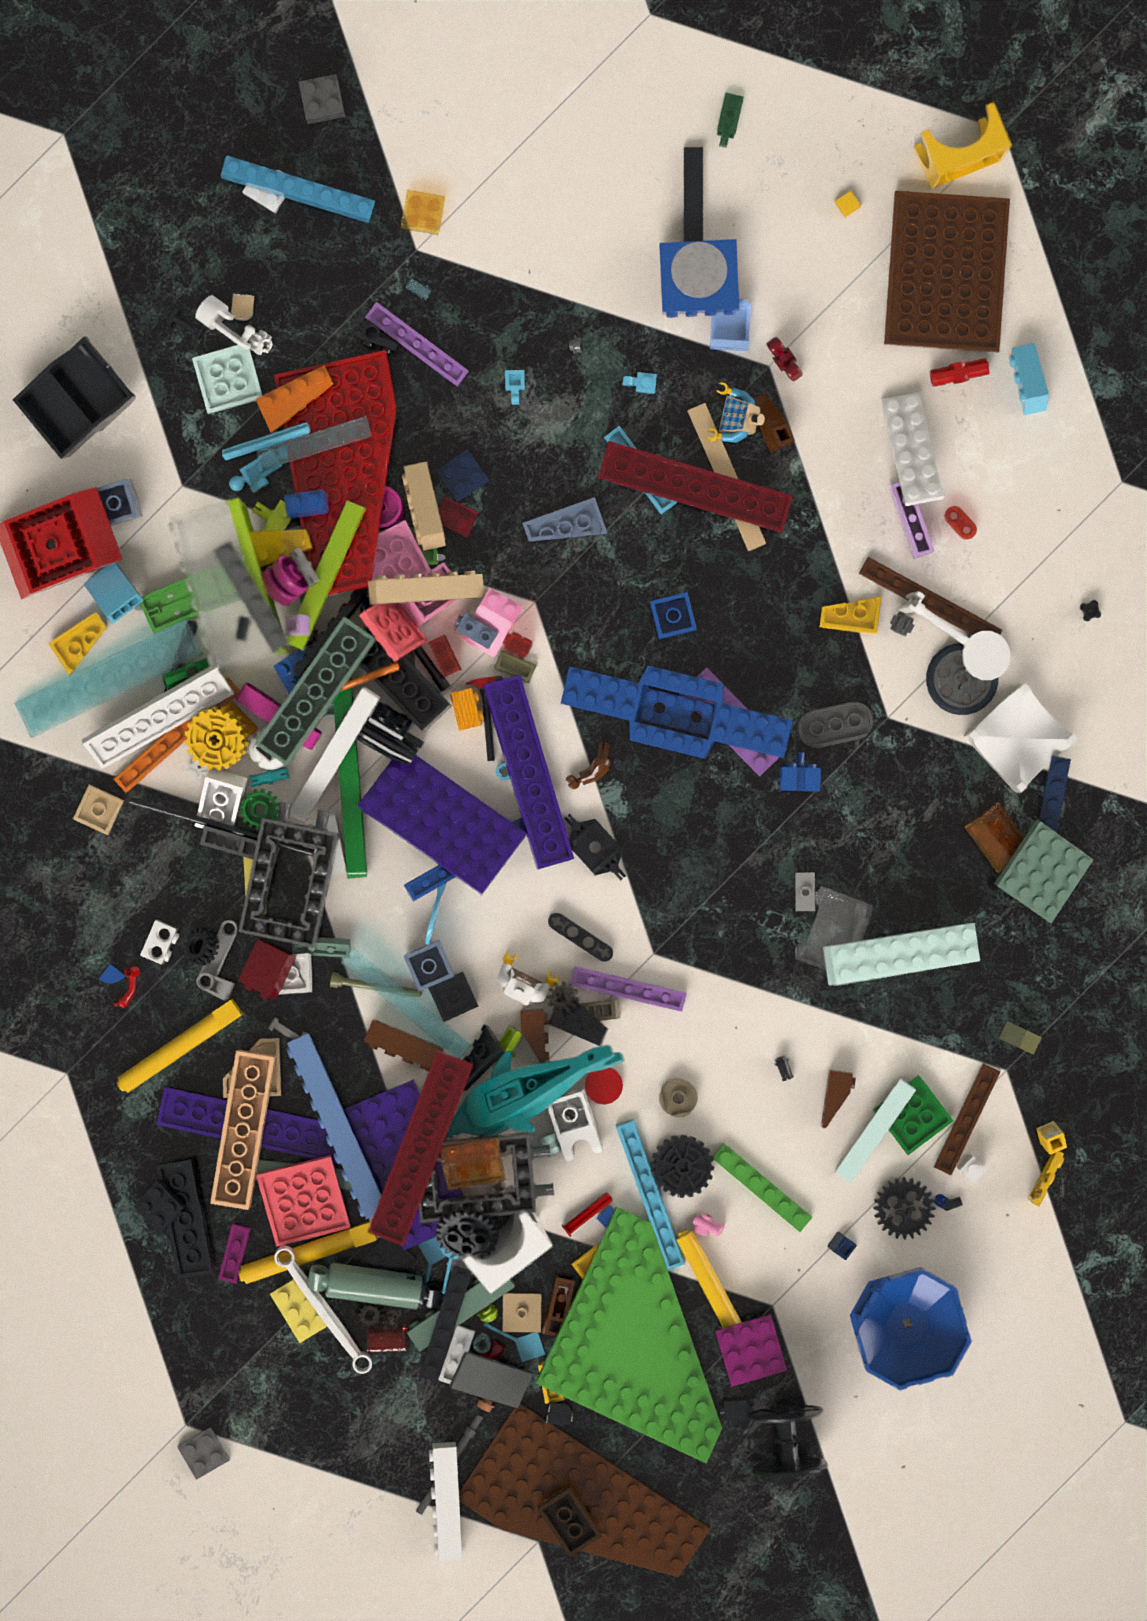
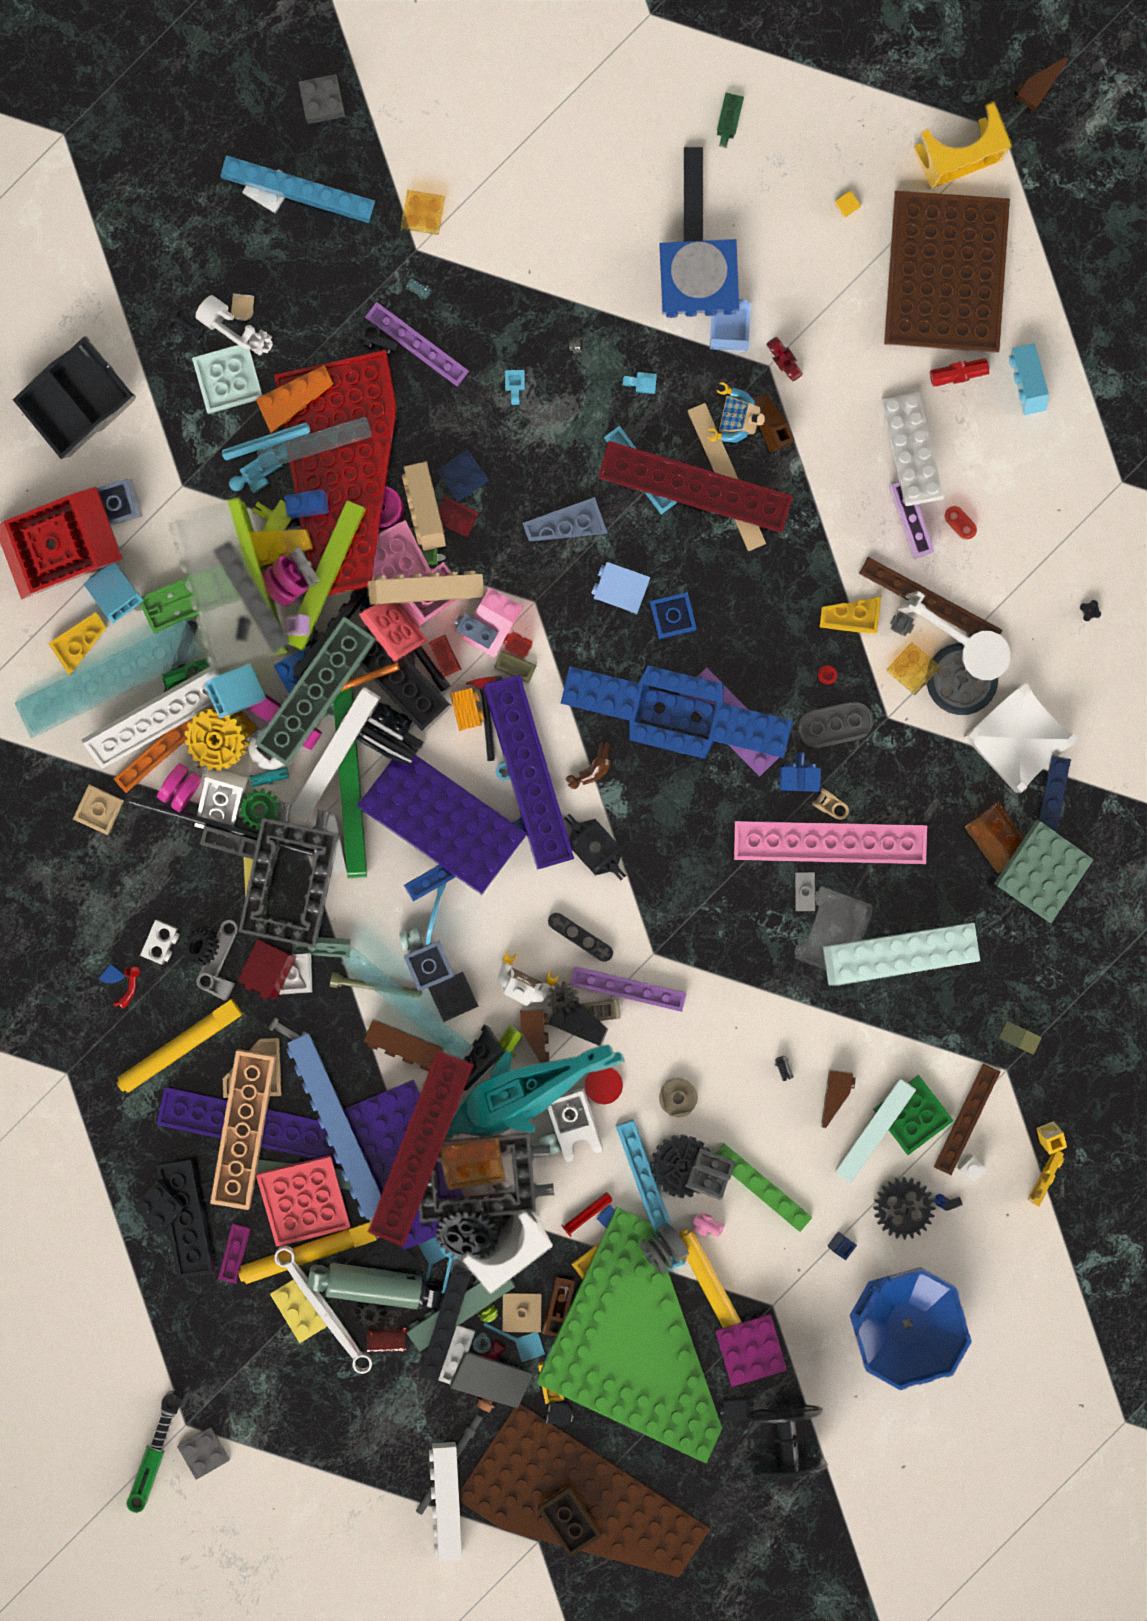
none -> piece [126,1390,183,1513]
none -> dark pink wheel [156,763,202,812]
none -> medium azure brick [204,664,266,719]
none -> light aqua wheel [399,927,422,950]
none -> light blue panel [592,562,650,615]
none -> dark grey wheel [639,1222,689,1274]
none -> dark grey slope [685,1148,735,1200]
none -> bright pink plate [734,821,927,864]
none -> tan piece [811,788,849,820]
none -> red plate [818,665,837,684]
none -> clear yellow plate [886,642,941,695]
none -> reddish brown slope [1015,57,1069,111]

